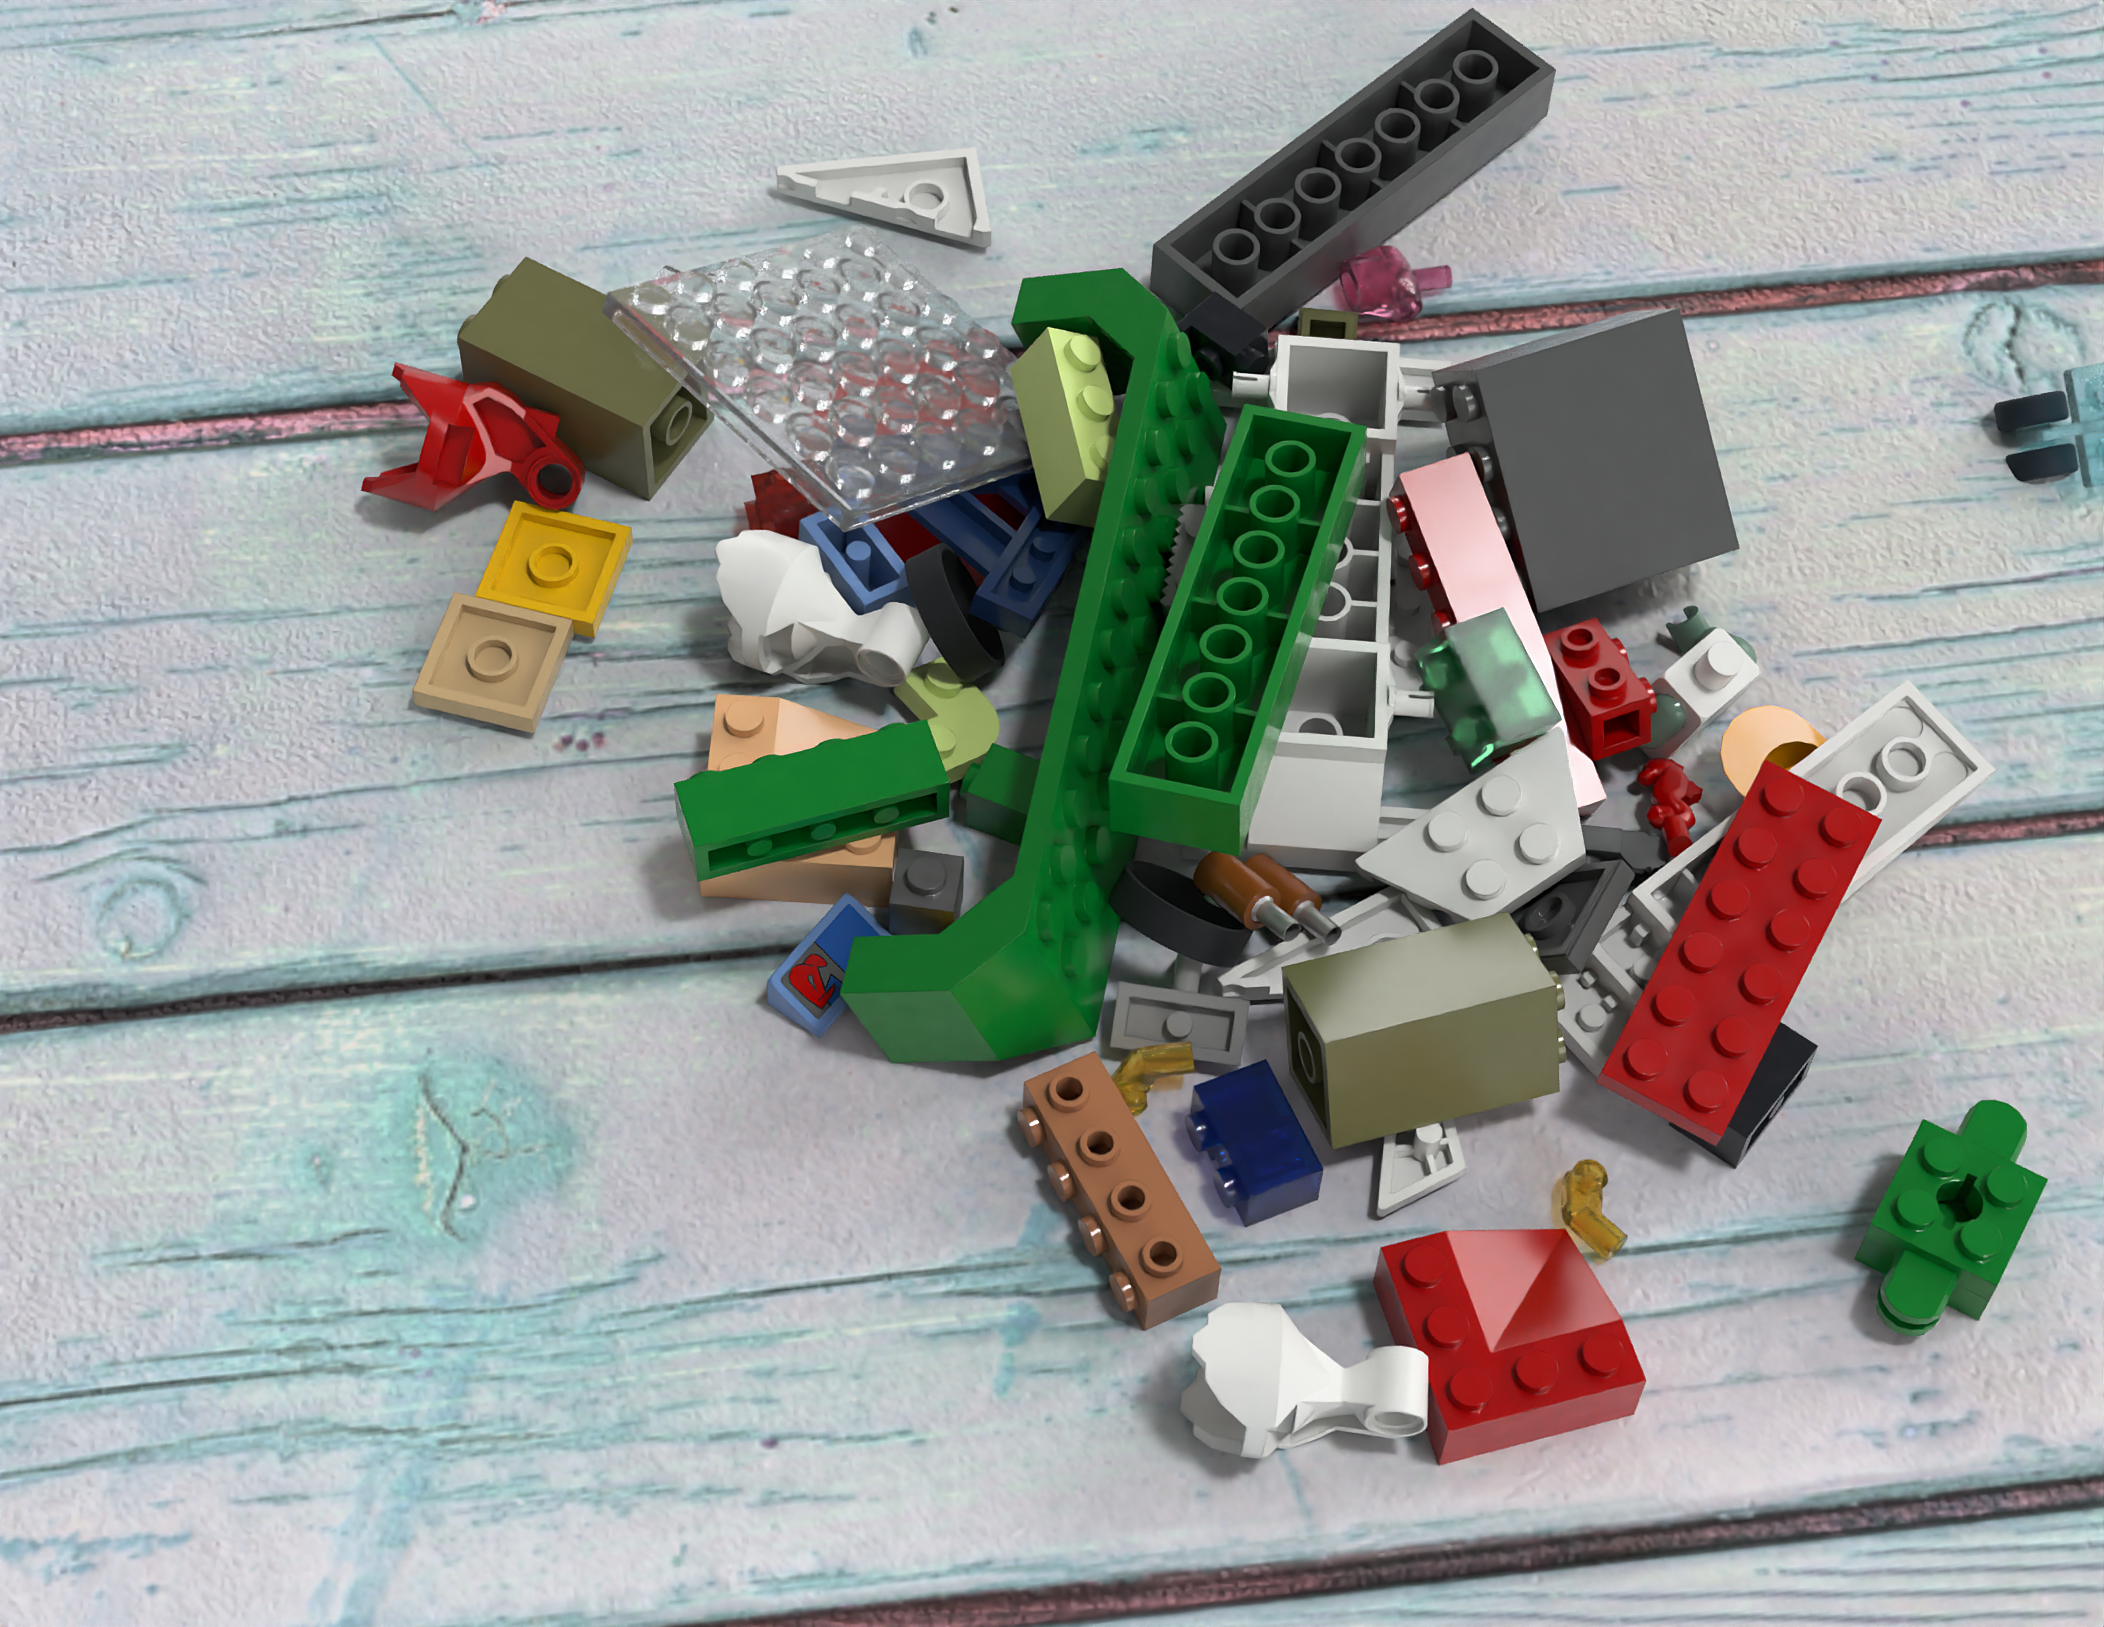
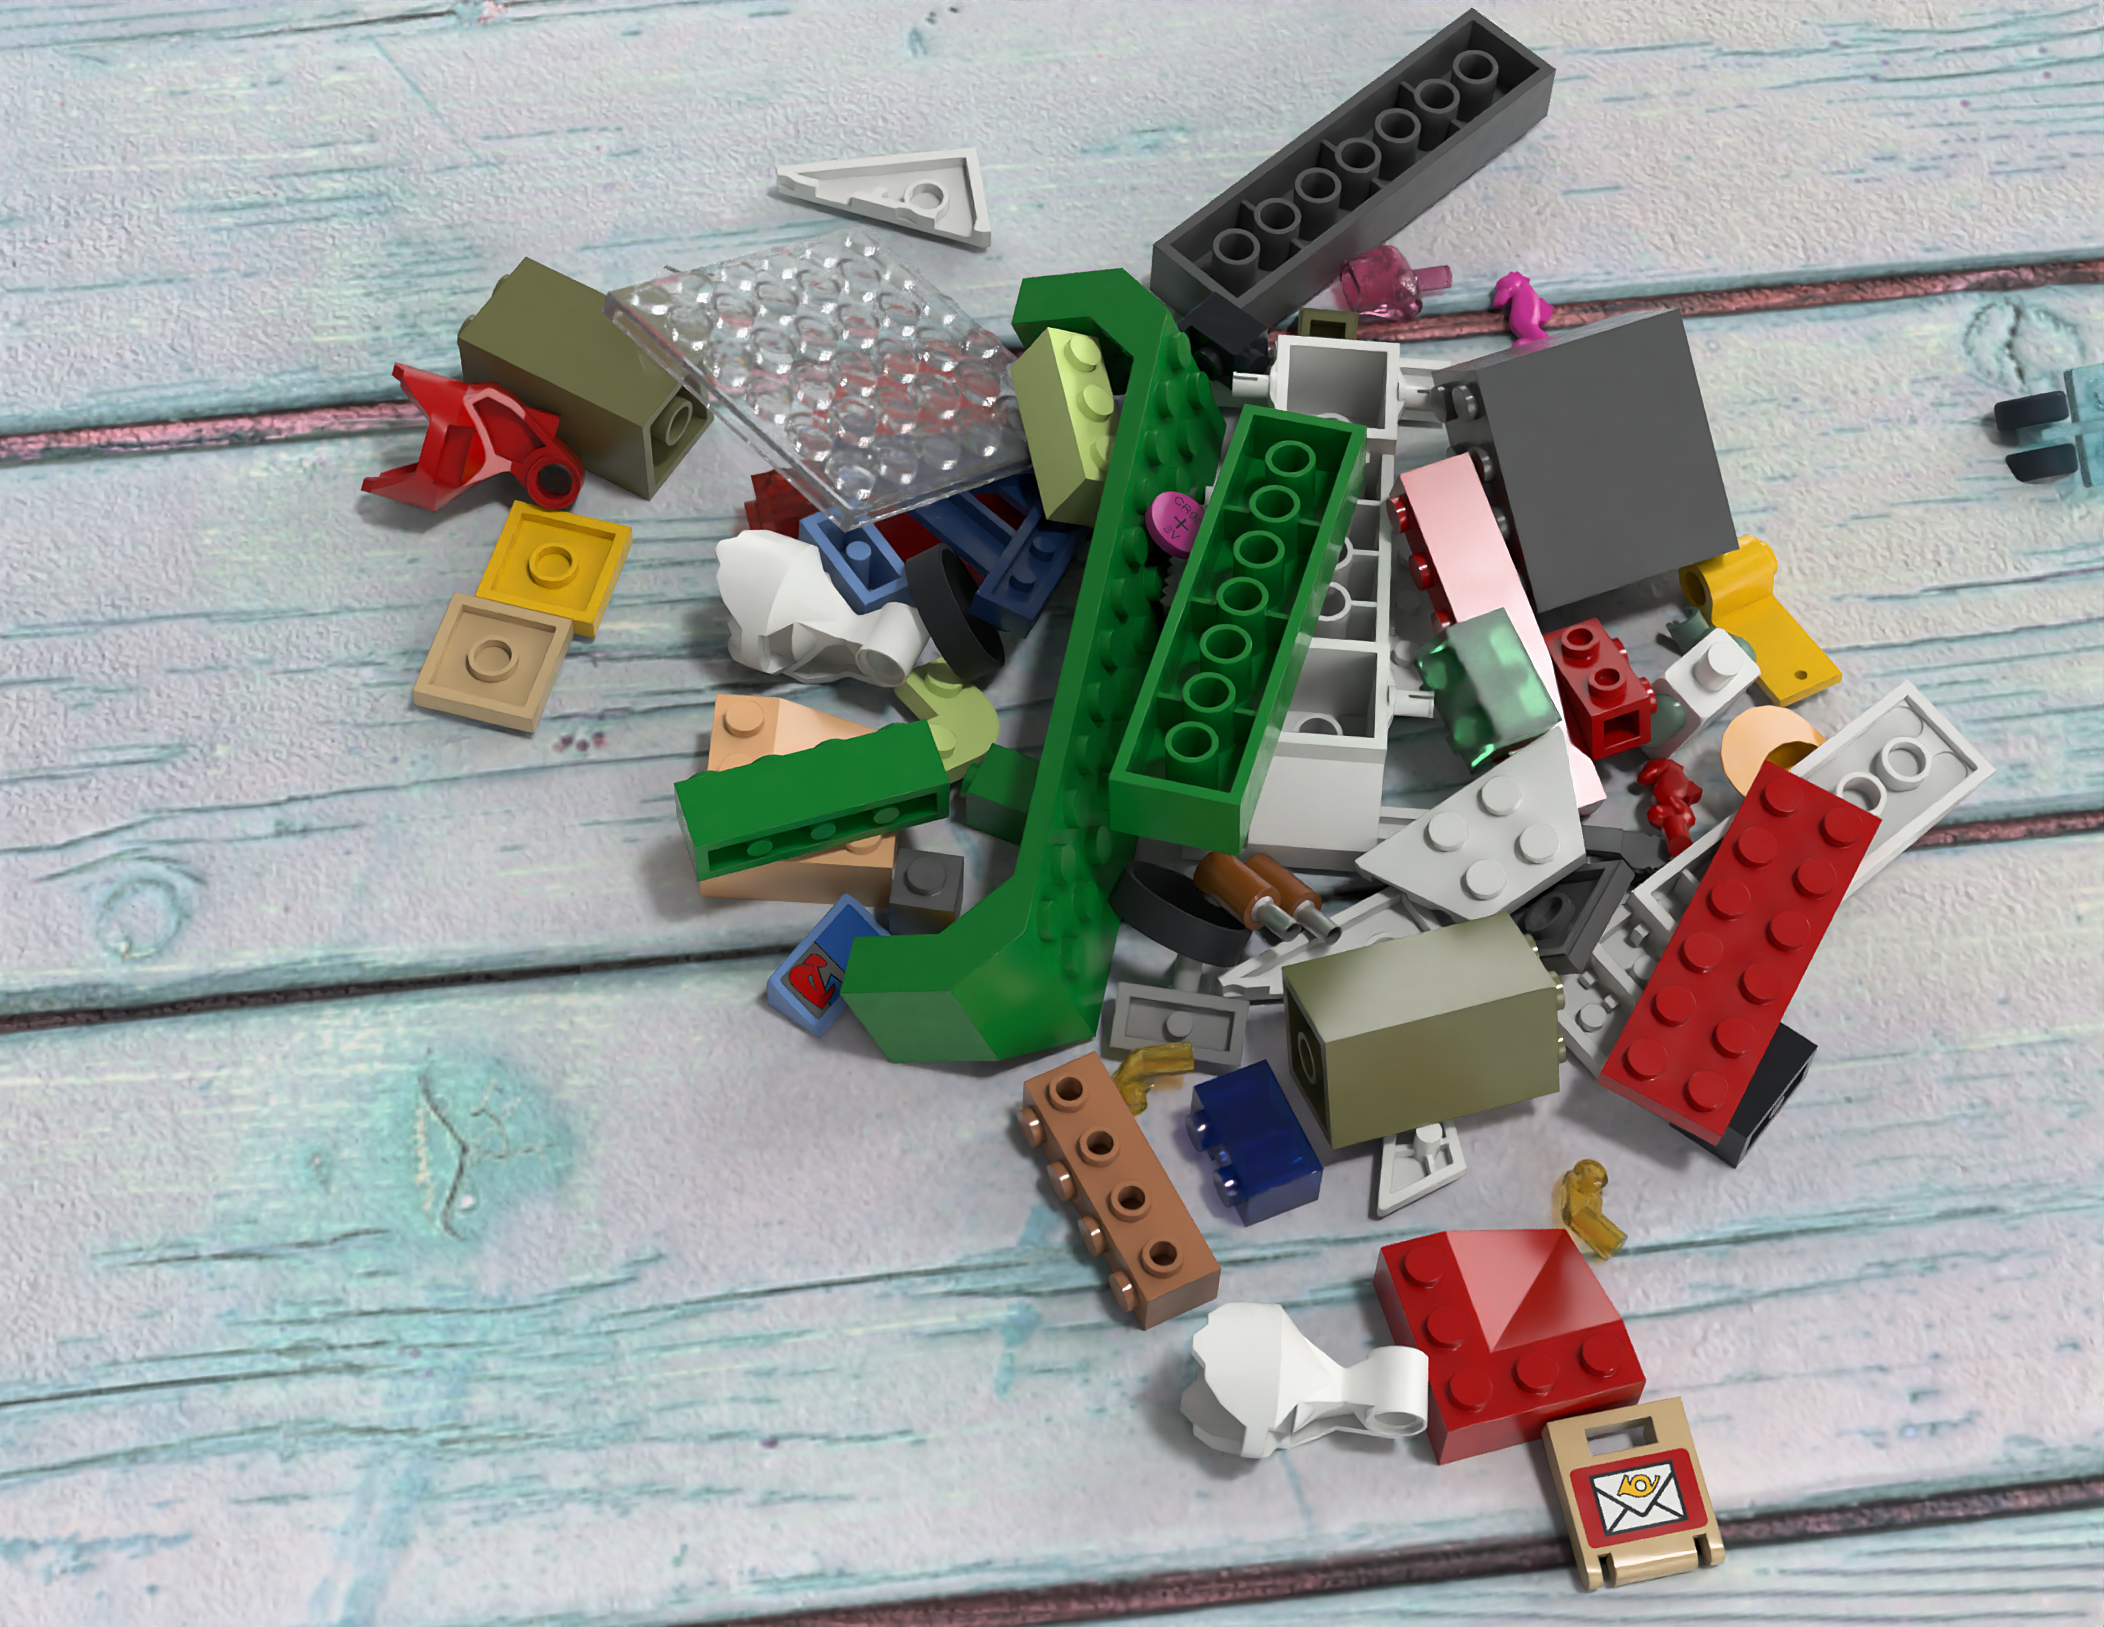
green brick [1854,1100,2048,1336] -> none
none -> dark pink piece [1145,492,1206,560]
none -> dark pink animal [1492,271,1554,348]
none -> container [1541,1396,1725,1591]
none -> yellow door [1678,534,1843,708]

